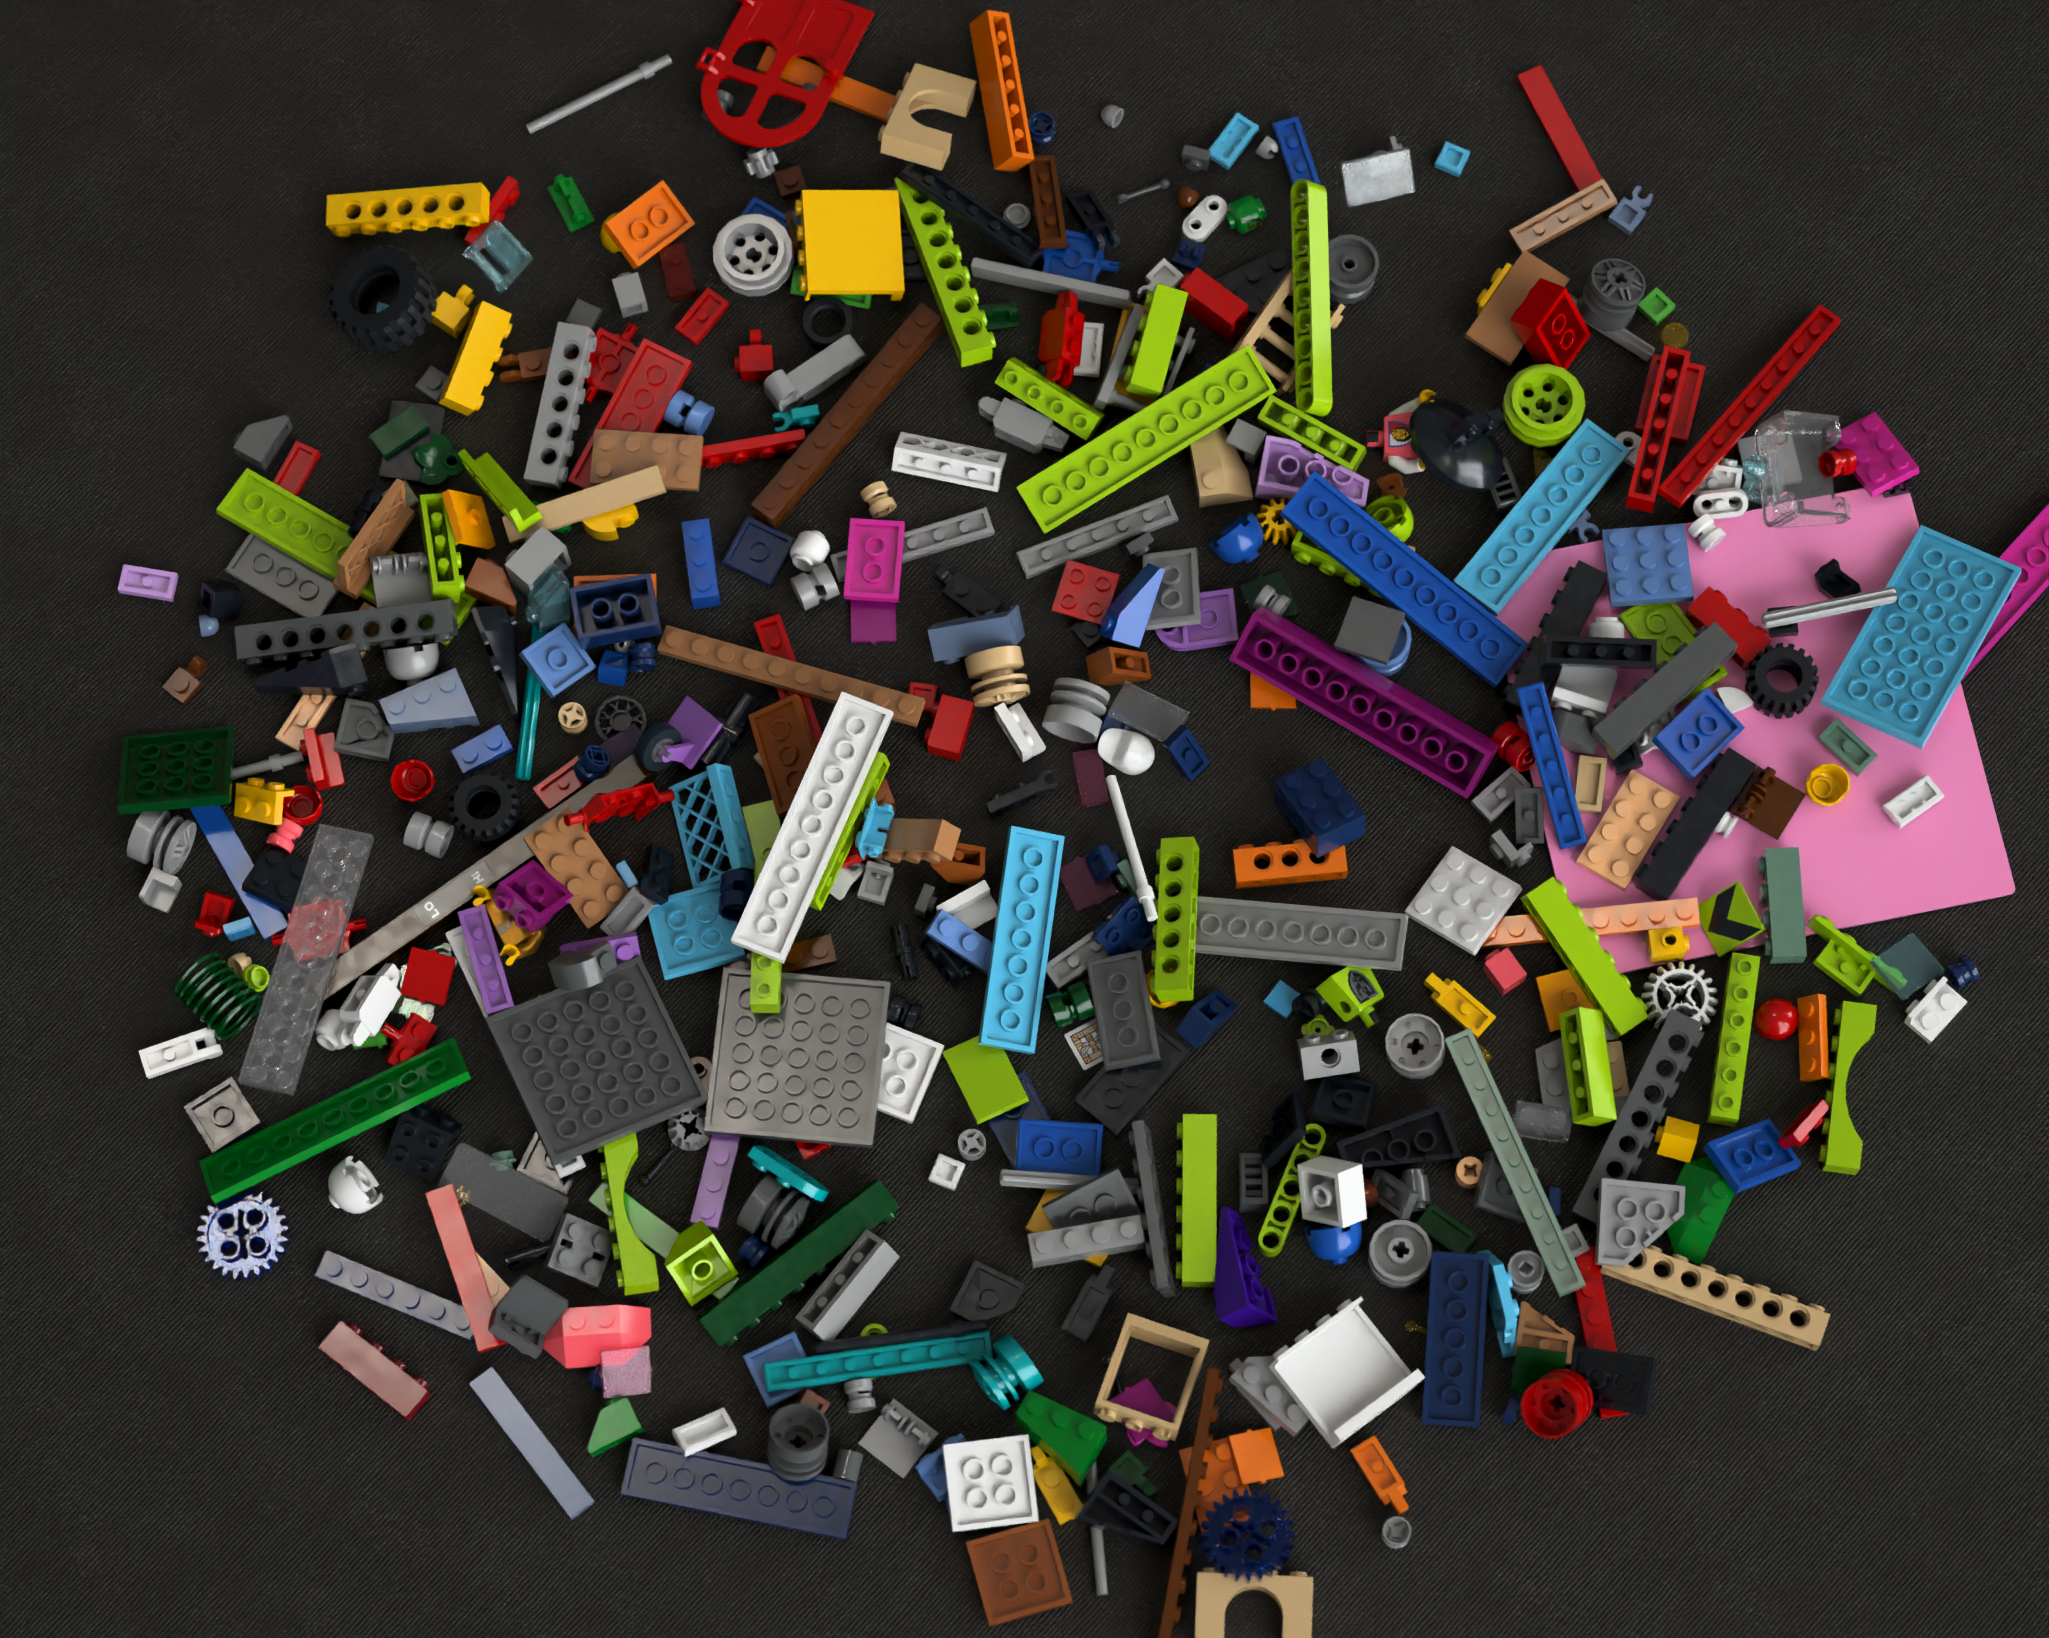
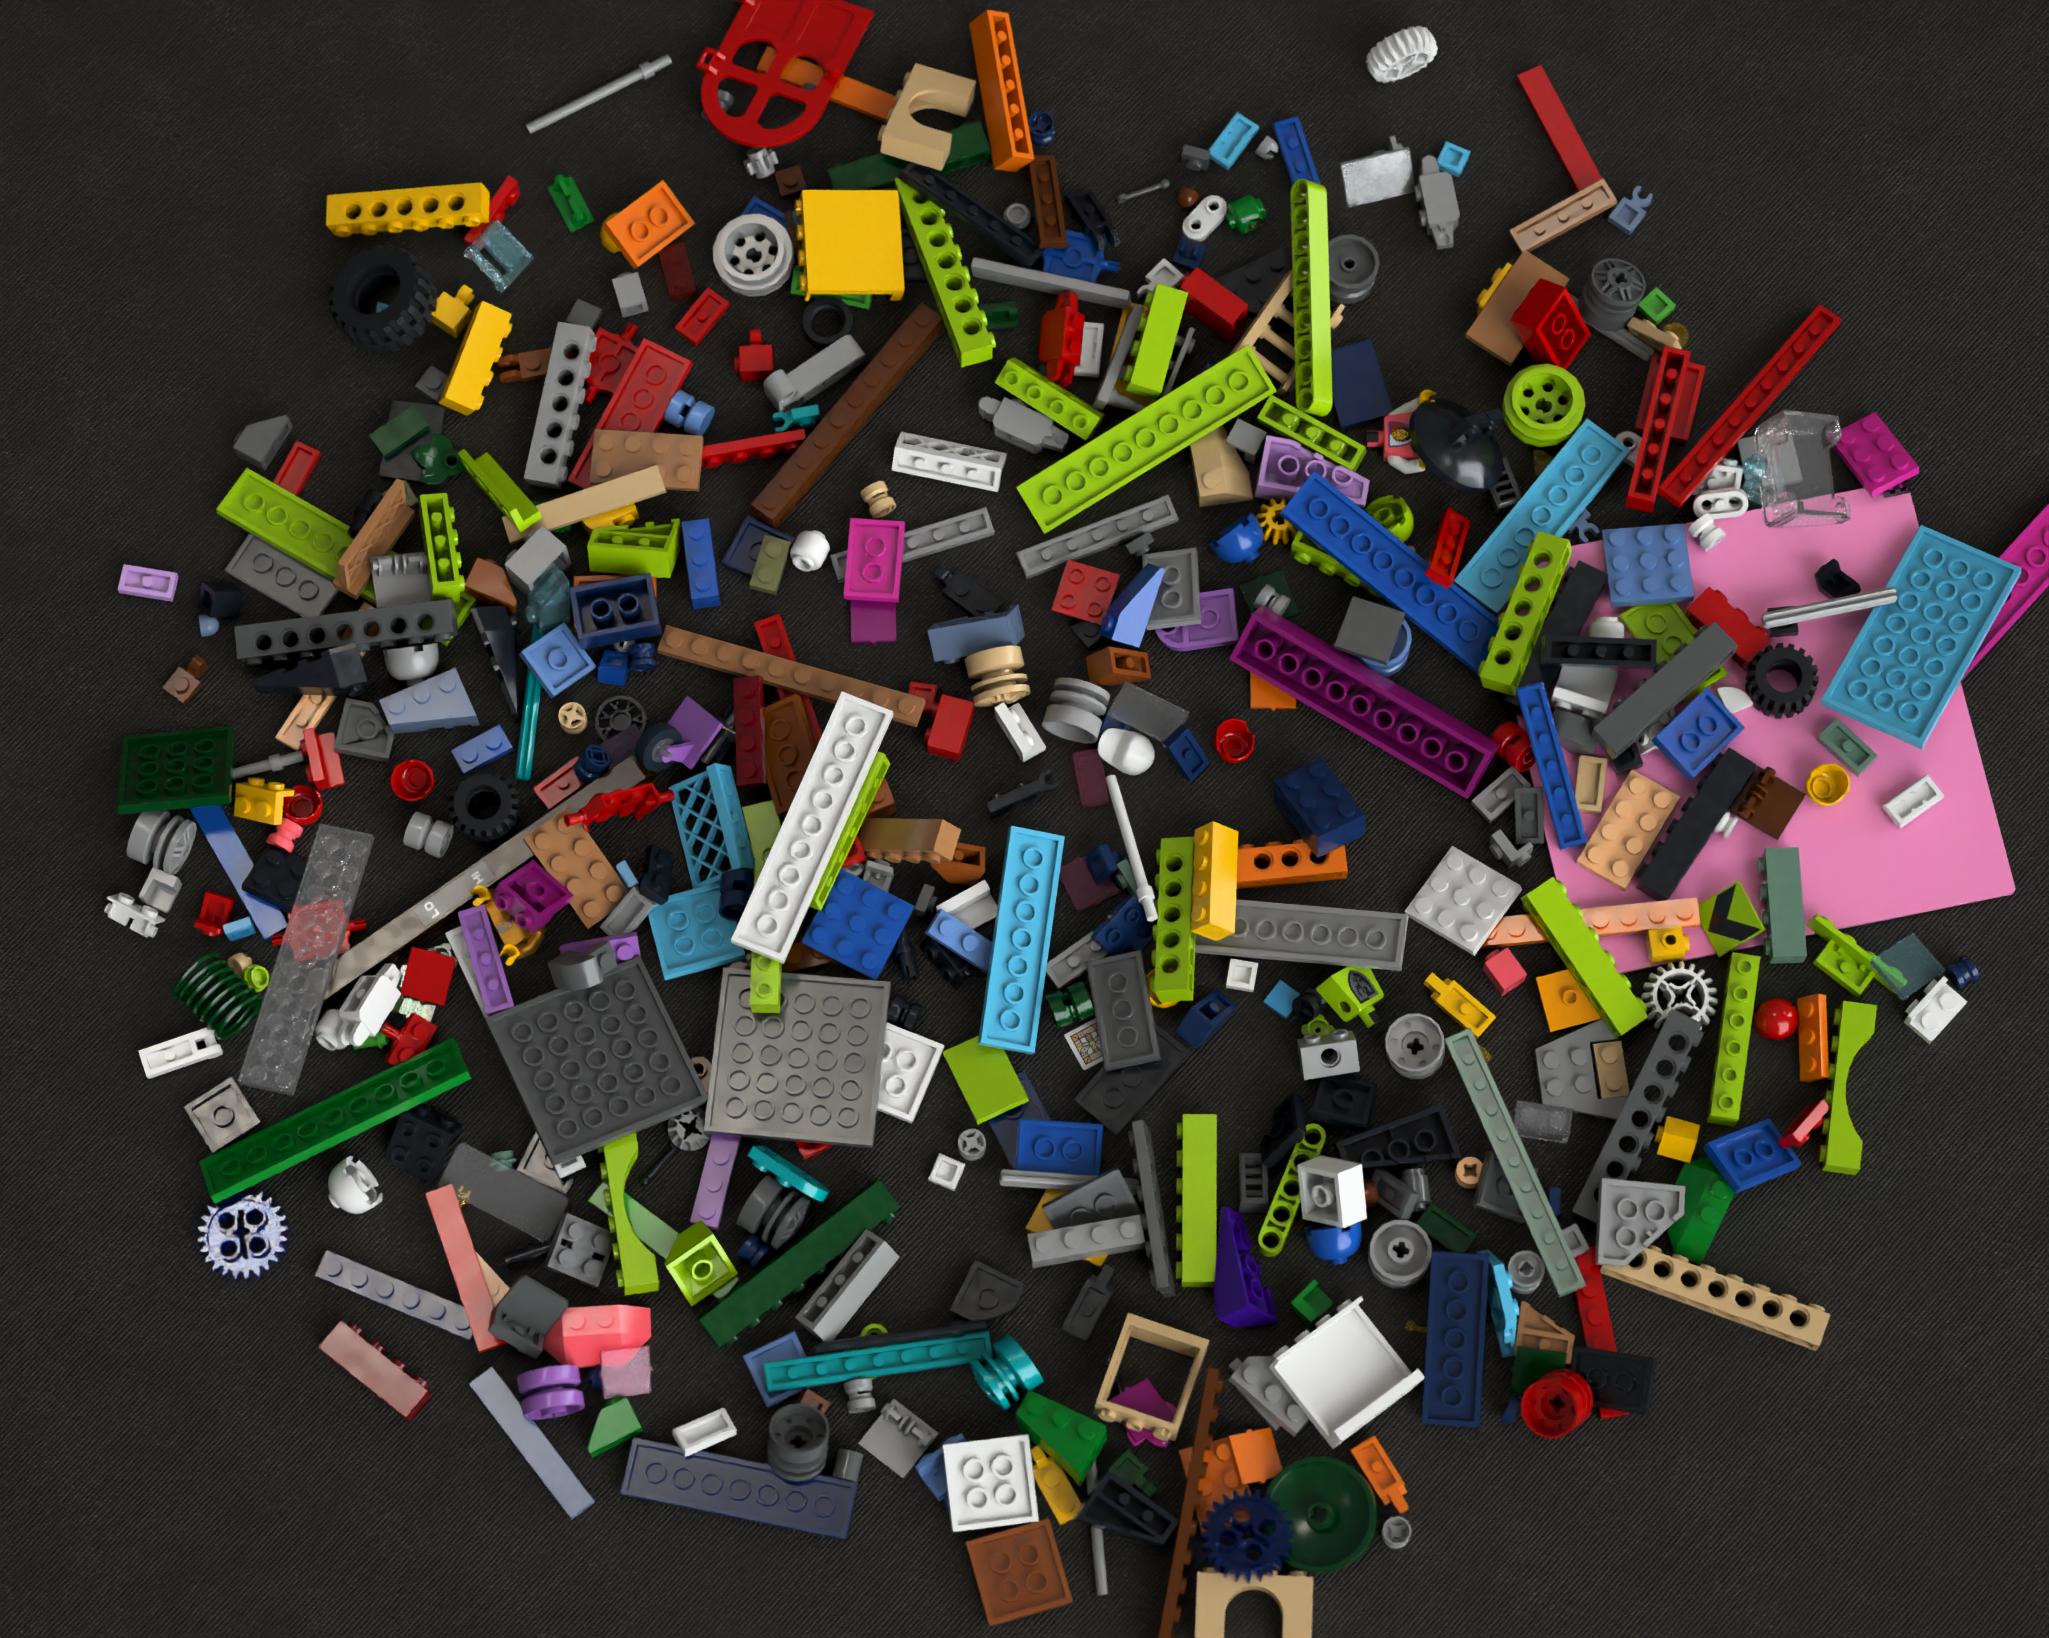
light orange plate [442,489,496,550] -> none
light grey wheel [790,562,840,611] -> none
medium azure hinge [855,797,895,859] -> none
light grey hinge [1101,104,1124,128] -> none
clear orange plate [1376,473,1407,498] -> none
lime brick [1559,1007,1617,1127] -> none
red wheel [1818,448,1857,478] -> none
none -> white hinge [104,893,165,938]
none -> medium lavender wheel [517,1365,585,1420]
none -> lime wedge [587,519,682,578]
none -> dark red plate [733,675,767,788]
none -> olive plate [749,535,792,595]
none -> blue plate [801,869,915,981]
none -> dark green brick [827,121,991,190]
none -> yellow brick [1191,821,1238,941]
none -> red hair [1213,718,1255,764]
none -> white plate [1226,958,1258,992]
none -> dark green dish [1262,1456,1377,1573]
none -> green panel [1290,1279,1333,1327]
none -> dark blue tile [1331,340,1393,430]
none -> white gear [1366,26,1438,83]
none -> light grey hinge [1414,155,1460,250]
none -> red plate [1425,507,1471,589]
none -> lime brick [1478,531,1572,696]
none -> tan plate [1627,317,1682,352]

